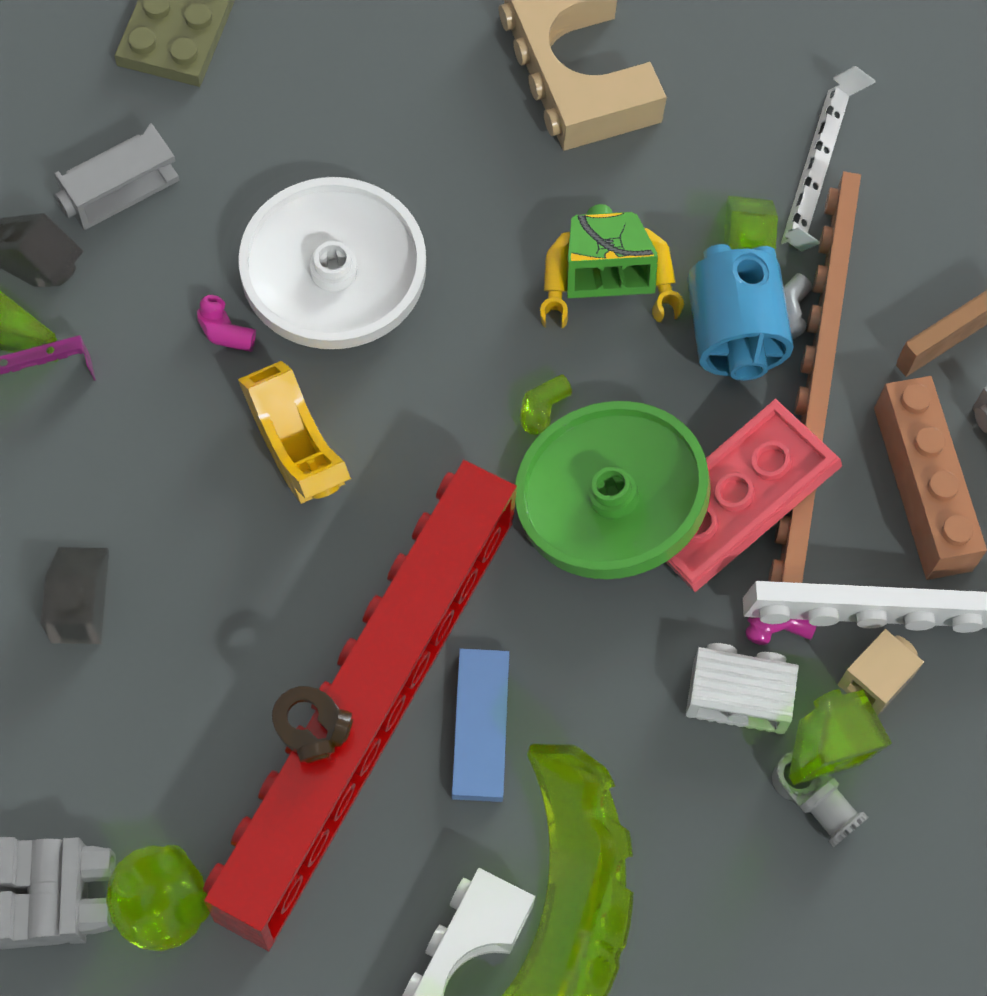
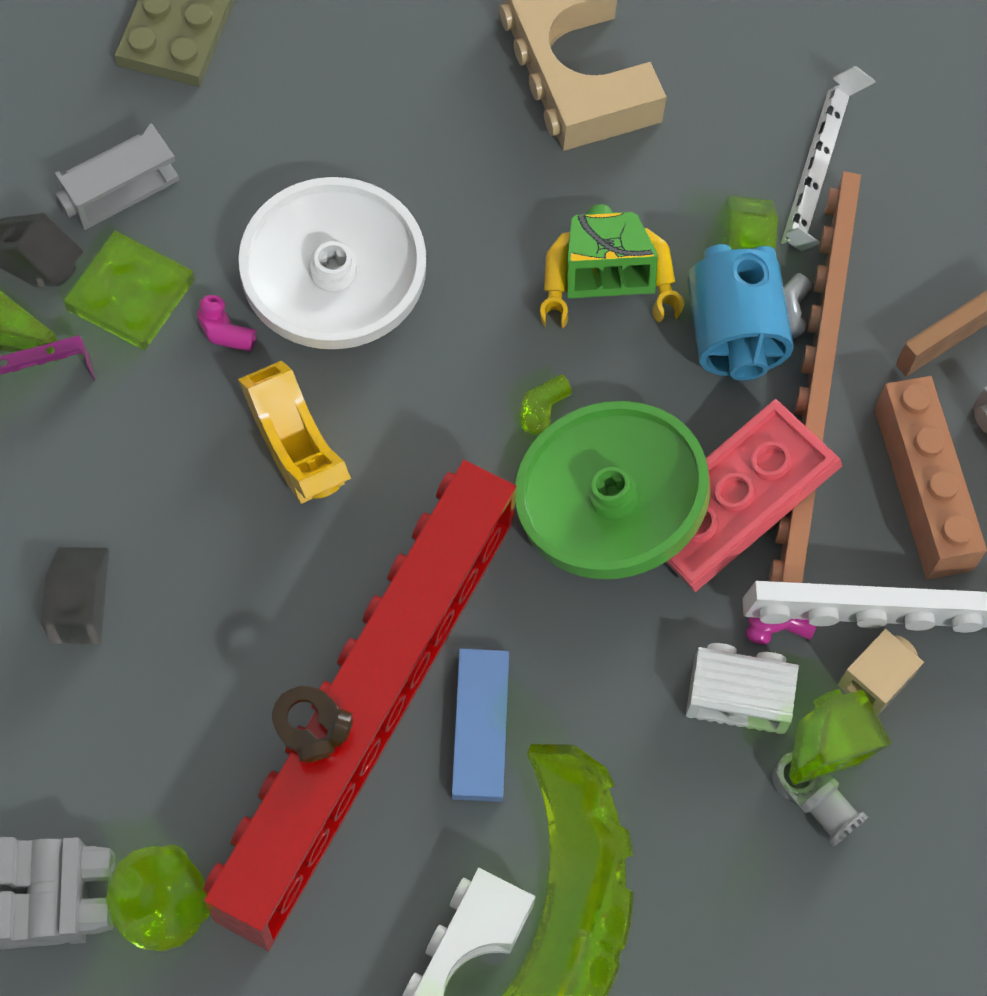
none -> clear neon green plate [64,231,195,351]

